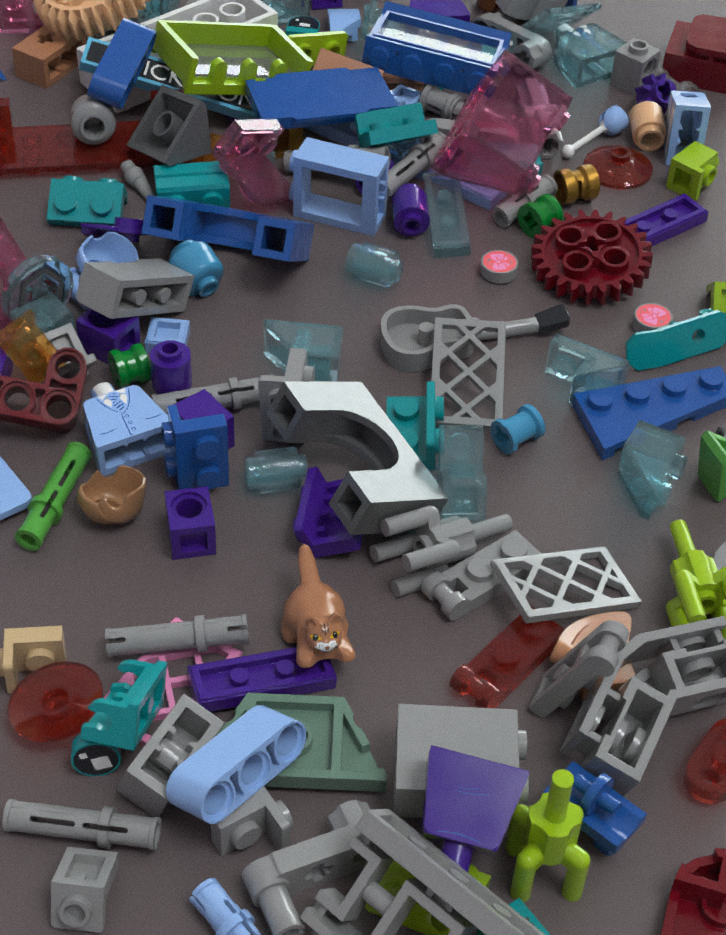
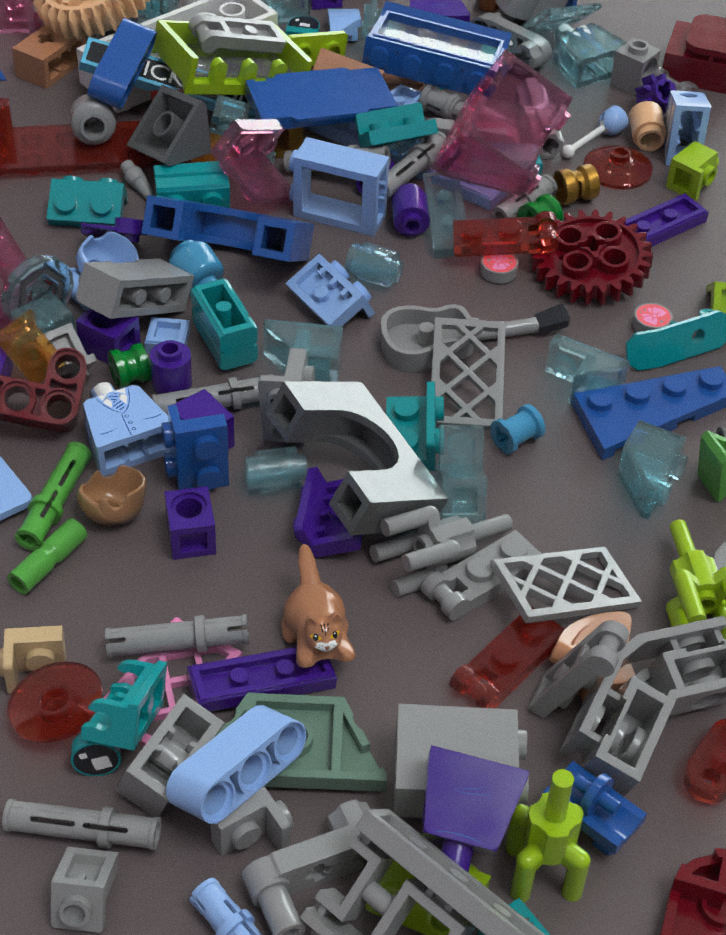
none -> bright green piece [7,518,87,595]
none -> light grey plate [188,15,286,53]
none -> teal brick [191,278,258,370]
none -> clear light blue plate [209,95,251,147]
none -> light blue bracket [285,253,375,333]
none -> clear red plate [453,211,559,257]

